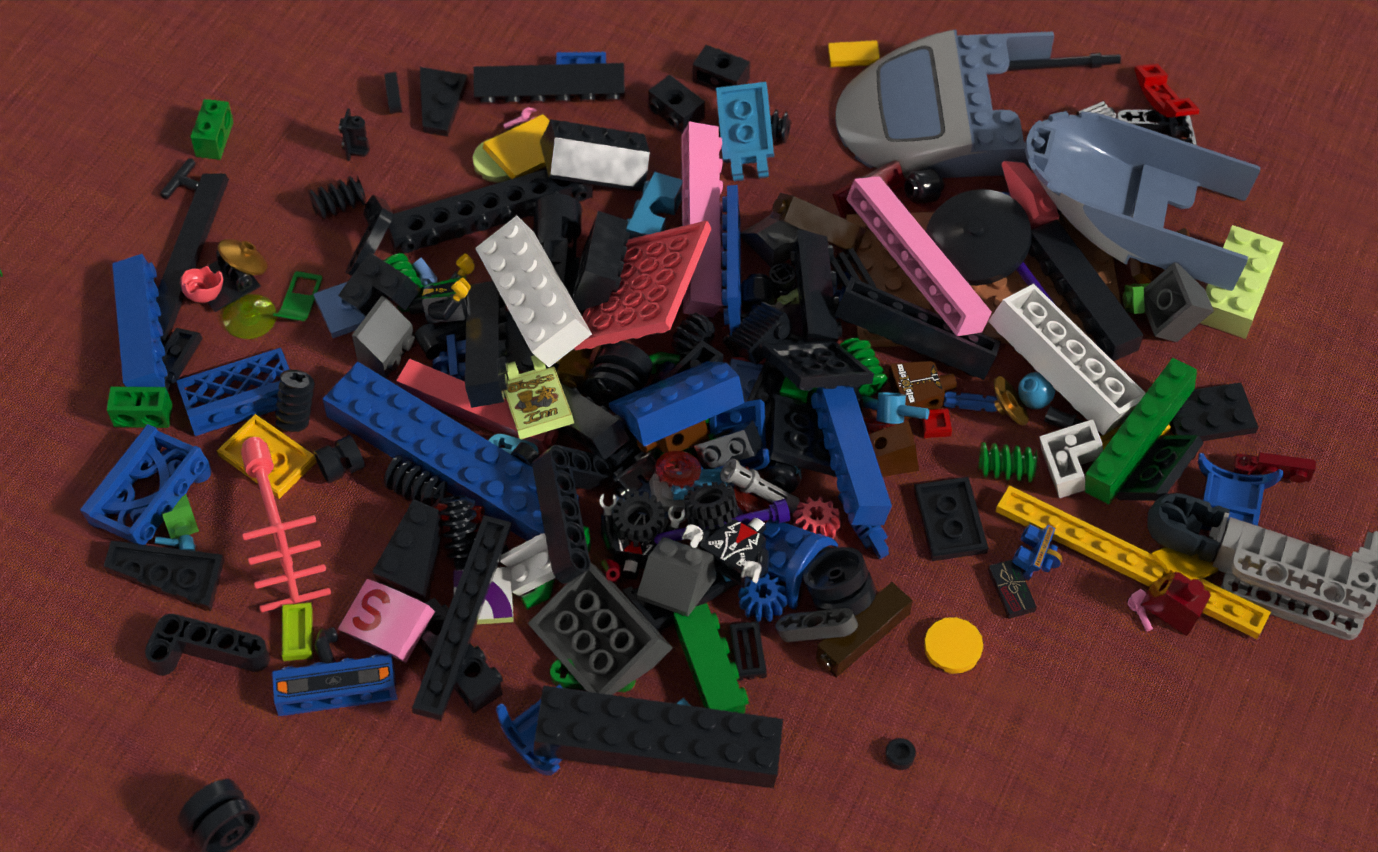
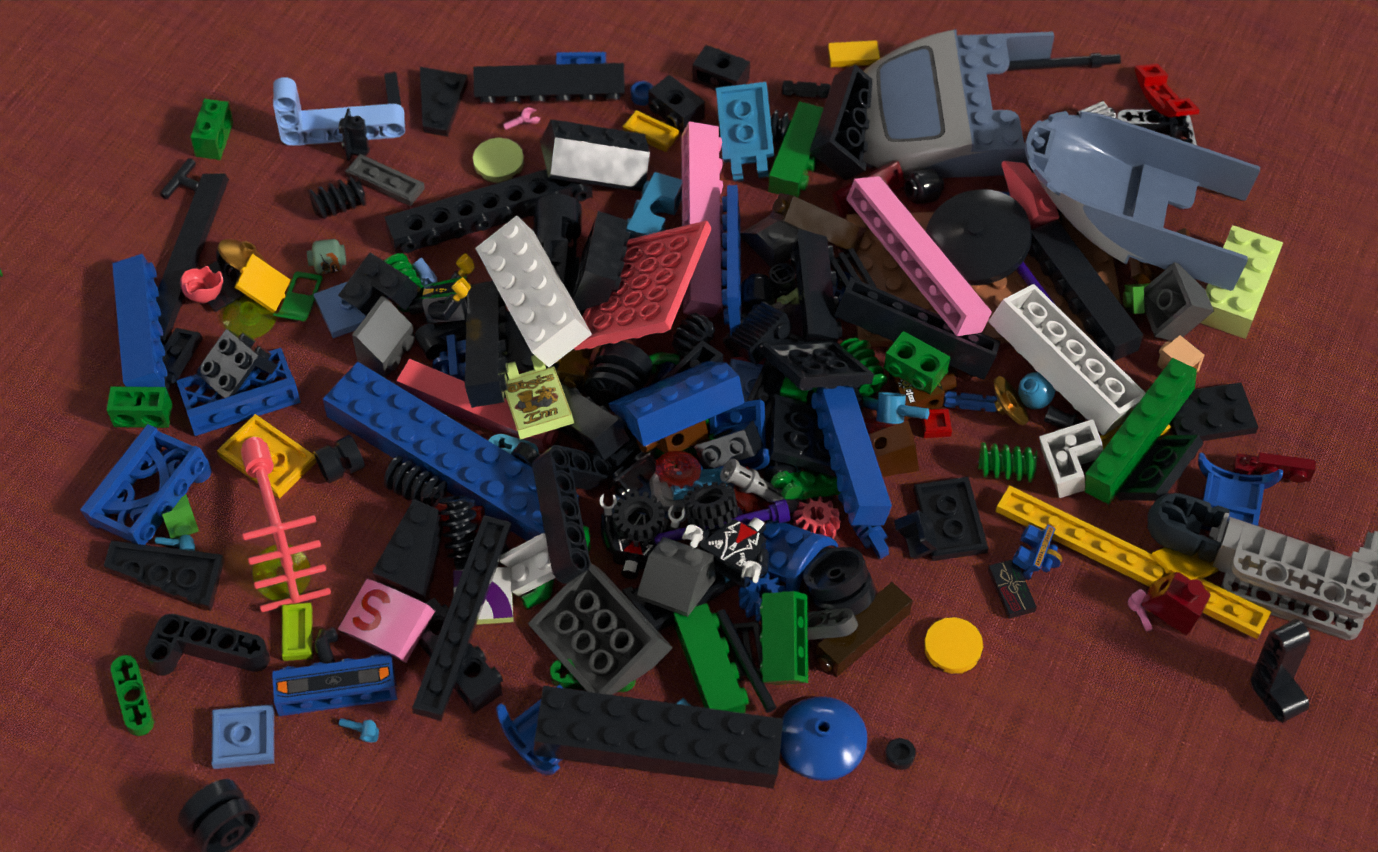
black piece [275,369,315,432] -> none
black beam [346,195,393,276] -> none
yellow tile [483,114,549,179] -> none
dark red arm [600,559,622,582] -> none
none -> green beam [111,655,154,736]
none -> black bracket [197,329,278,398]
none -> medium blue plate [212,705,274,769]
none -> yellow piece [235,254,290,313]
none -> clear neon green dish [252,544,311,601]
none -> light blue beam [273,77,405,146]
none -> sand green head [307,239,346,274]
none -> dark azure hand [339,718,379,743]
none -> dark grey tile [346,154,425,206]
none -> yellow tile [623,110,679,152]
none -> blue tile [630,81,653,106]
none -> black bar [716,609,777,713]
none -> green brick [760,591,808,685]
none -> green brick [768,101,823,198]
none -> green hinge [771,470,841,500]
none -> blue dish [780,696,867,781]
none -> black axle [782,80,831,98]
none -> black wedge [809,65,873,181]
none -> green brick [884,331,950,395]
none -> black panel [894,510,938,559]
none -> light nougat brick [1157,335,1204,372]
none -> black beam [1250,619,1311,723]

